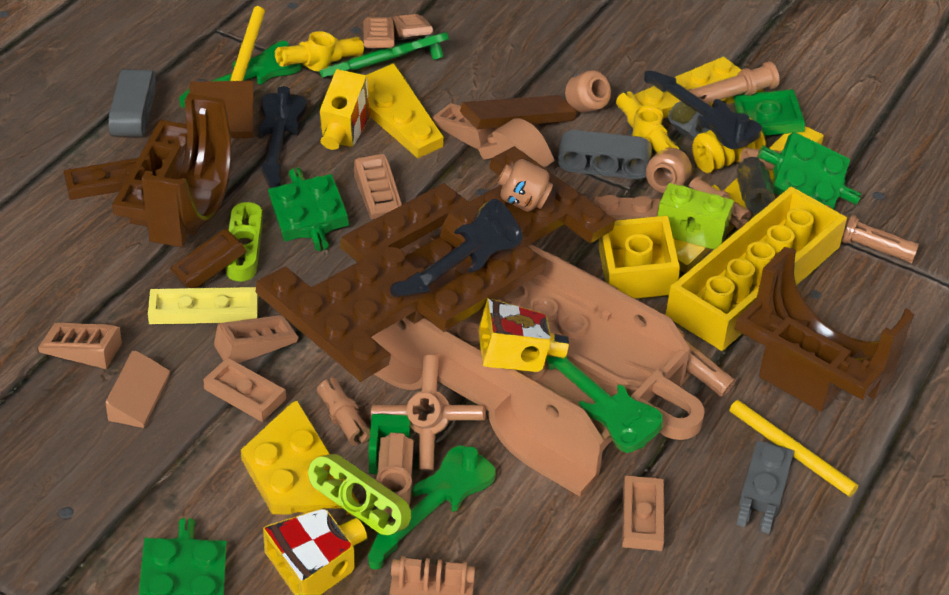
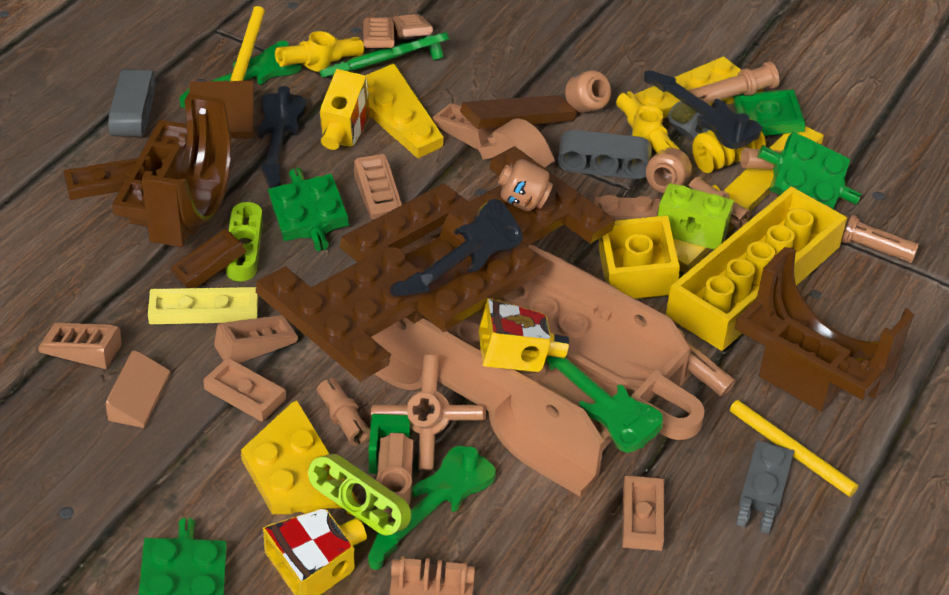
clear smoke axle [737,157,775,214] -> none

